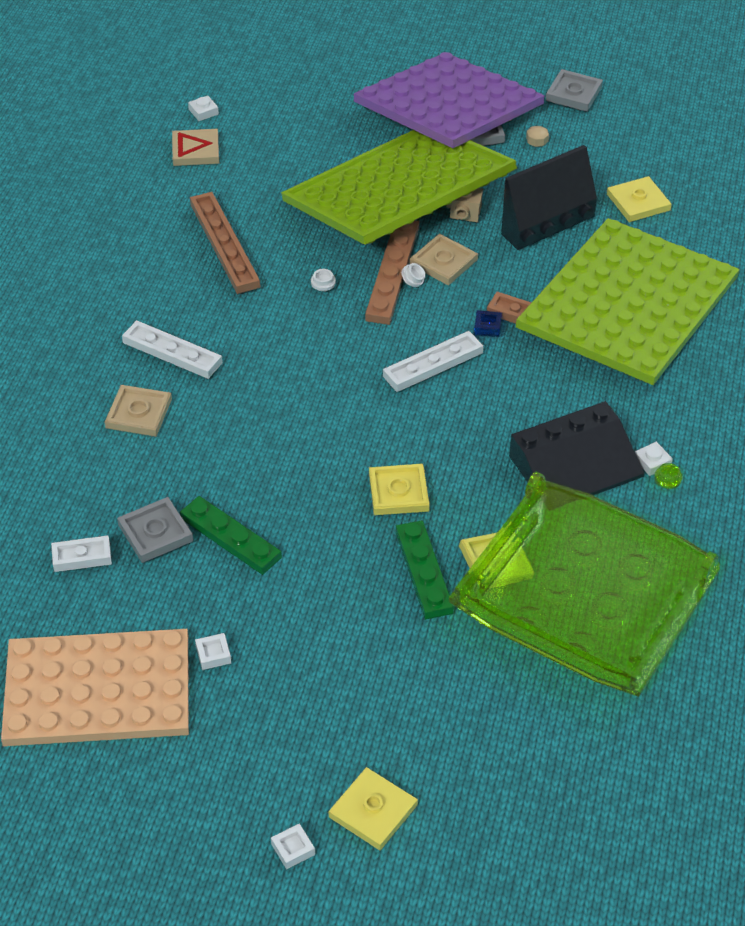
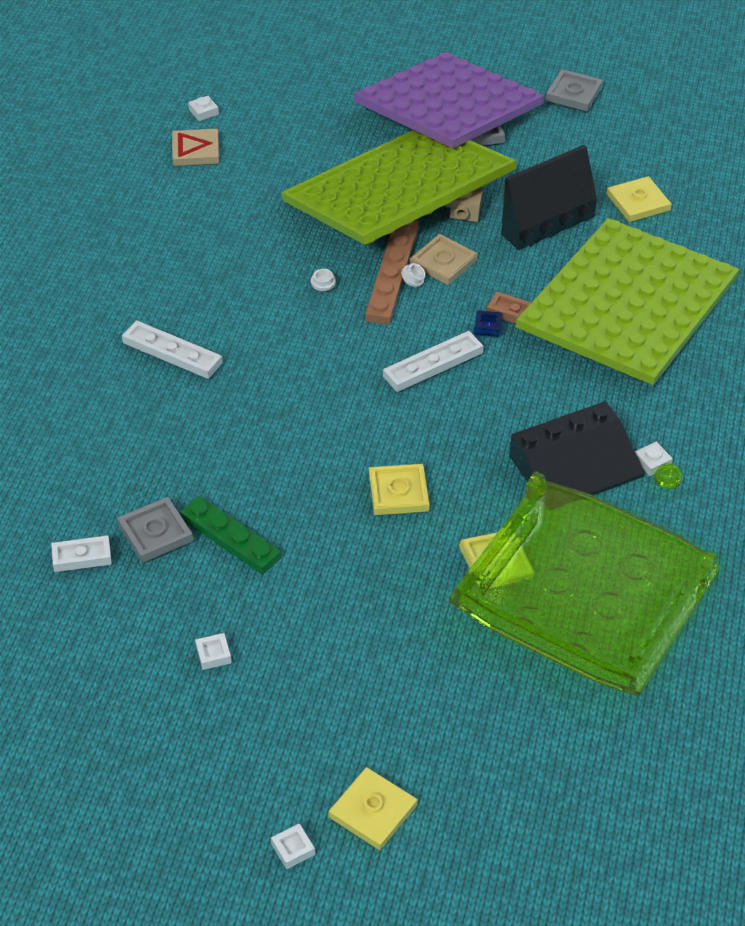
light nougat plate [1,629,189,746] -> none
tan tile [105,385,172,437] -> none
nougat plate [190,192,260,294] -> none
green plate [396,520,453,620] -> none
tan tile [526,126,549,147] -> none

